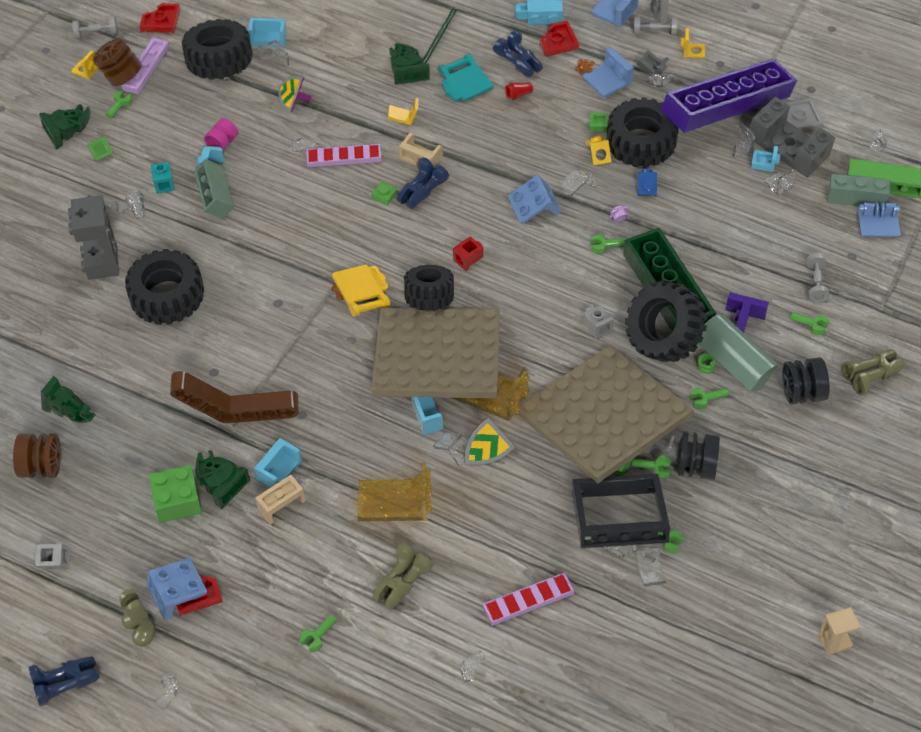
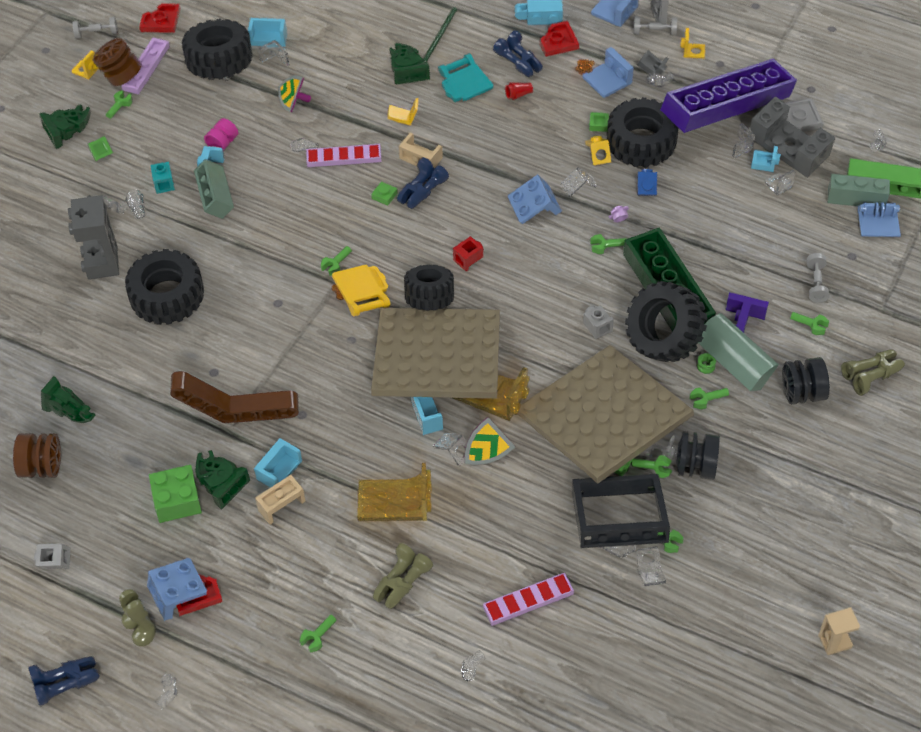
none -> bright green bar [321,246,352,276]

